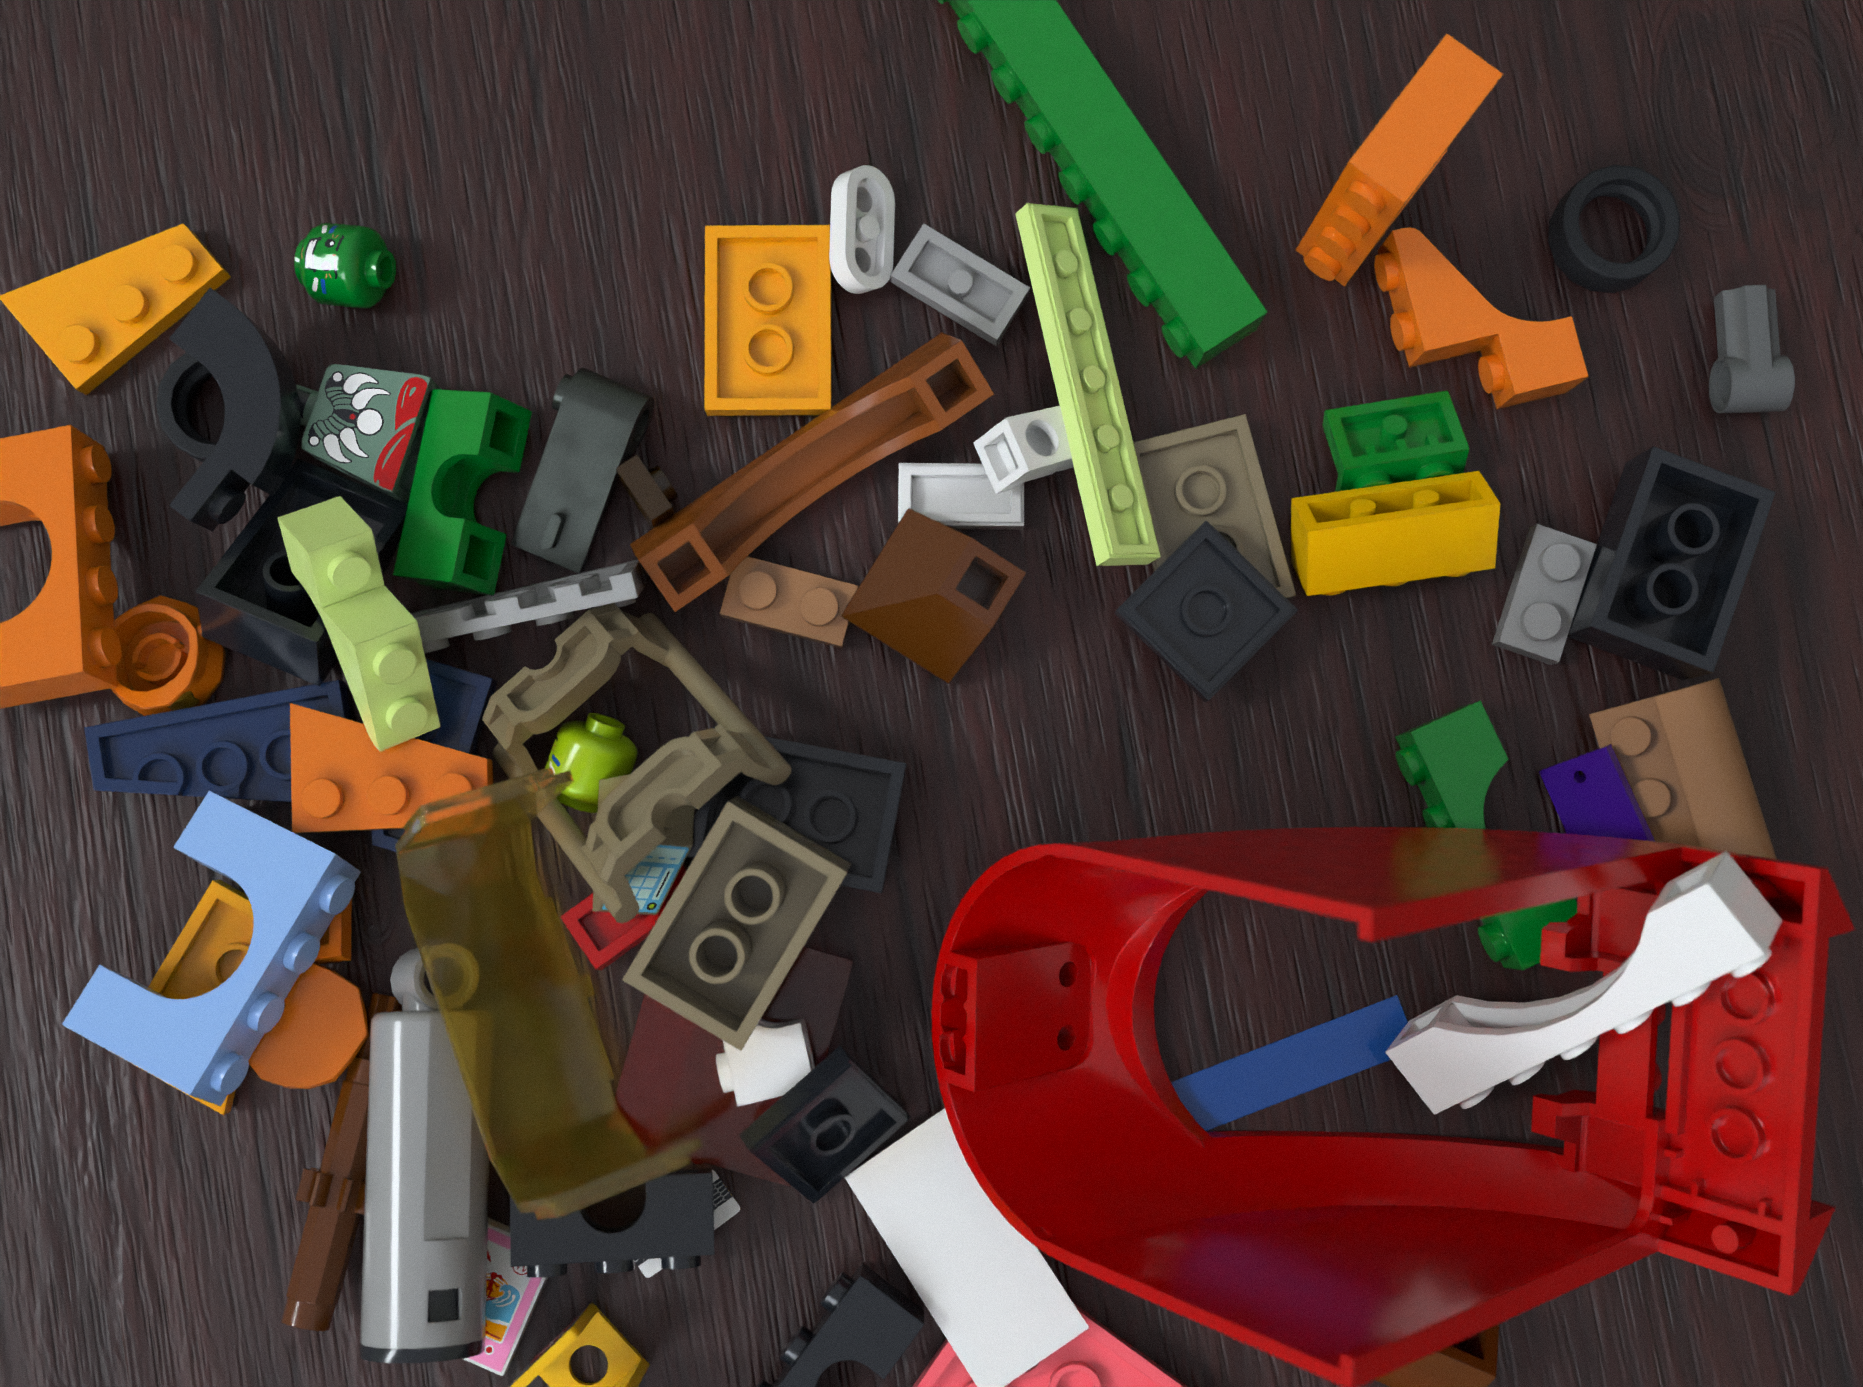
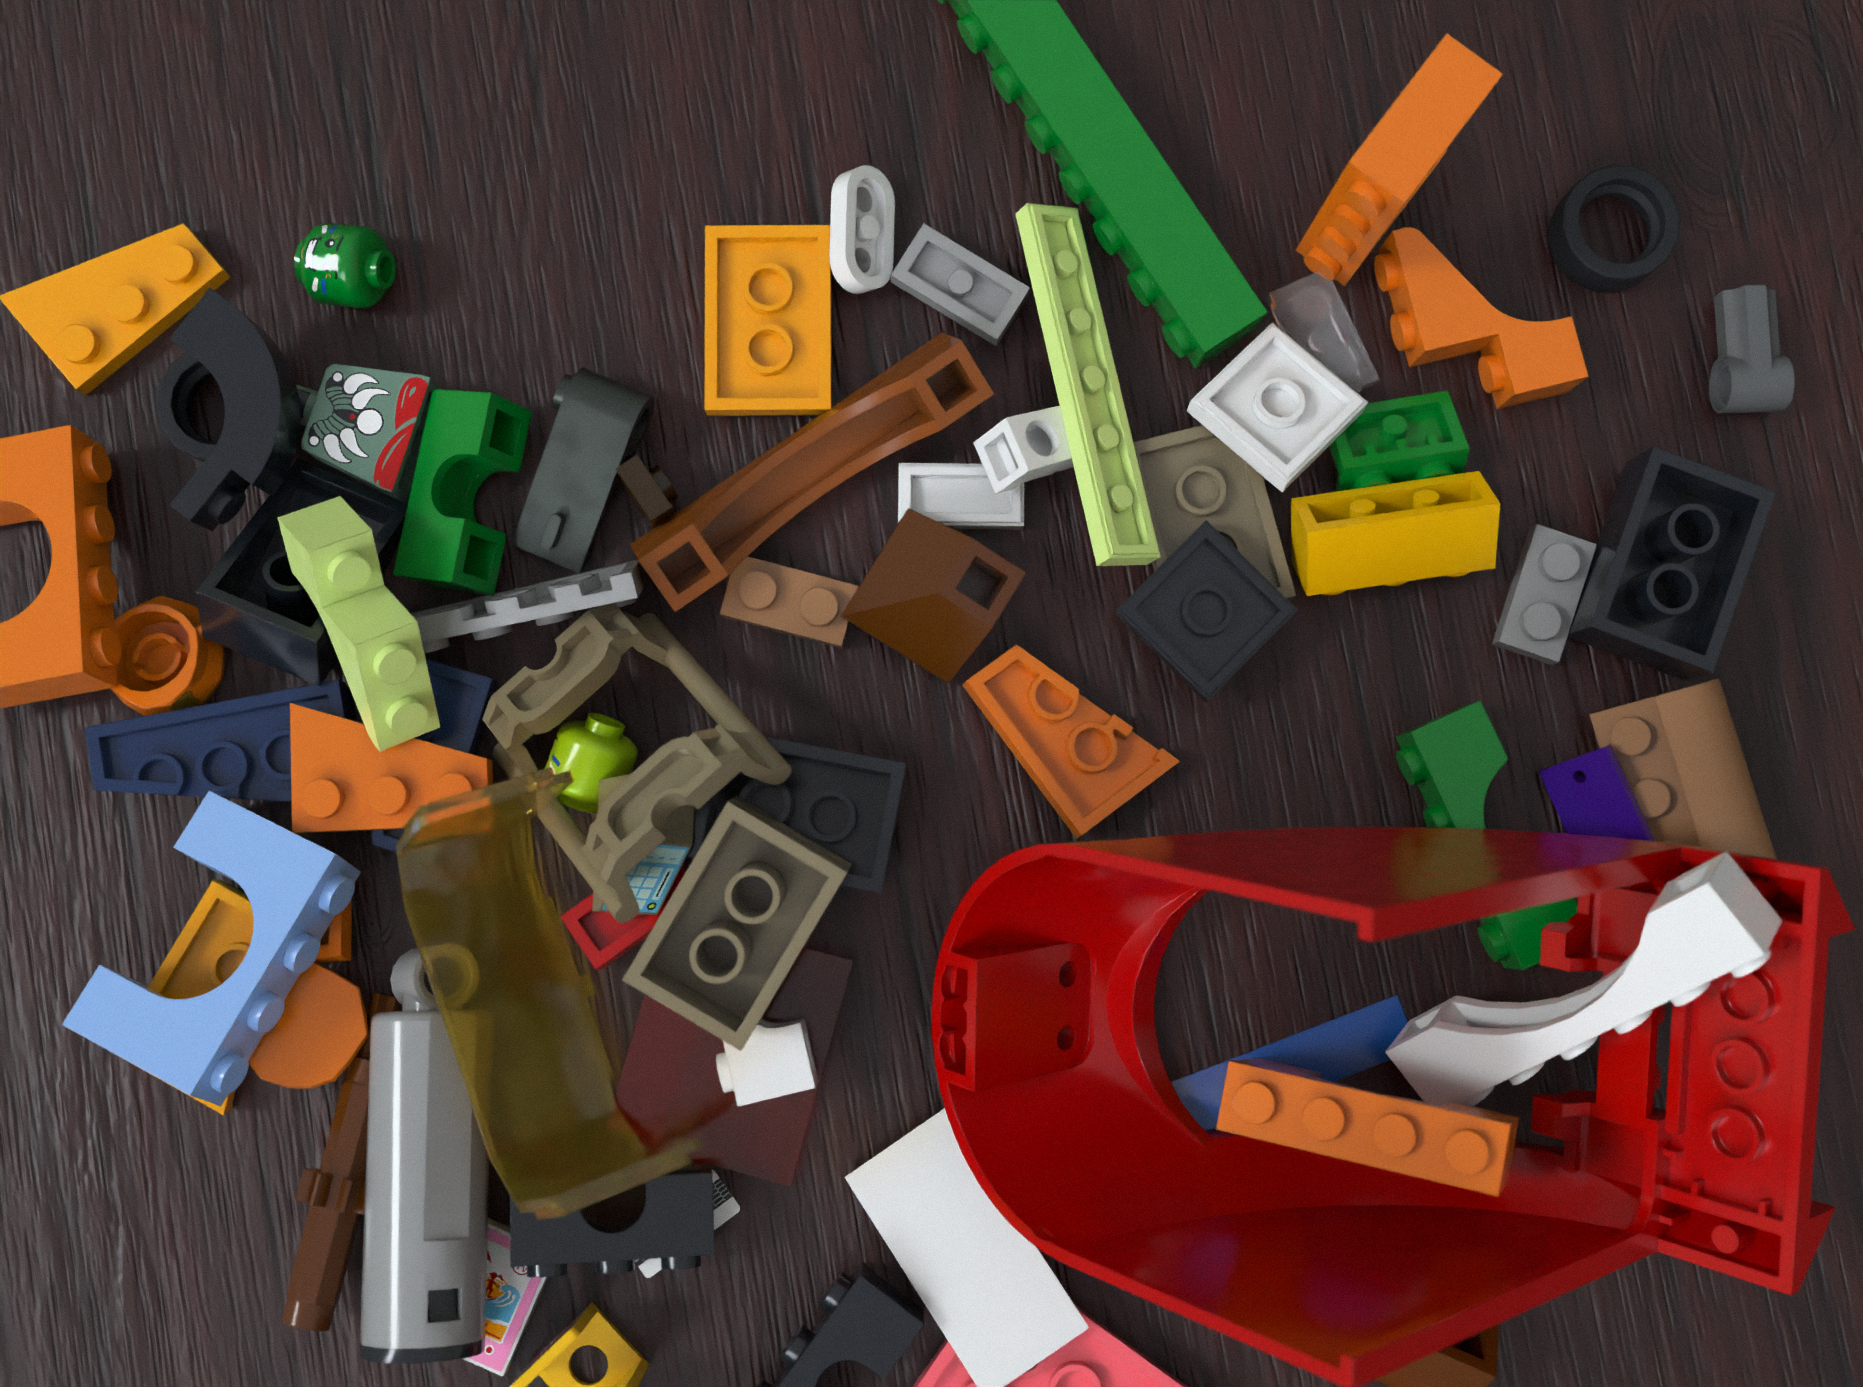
black tile [739,1046,911,1204] -> none
none -> orange wing [962,644,1180,839]
none -> white plate [1187,322,1368,492]
none -> orange arch [1216,1058,1520,1196]
none -> clear plate [1266,271,1380,393]

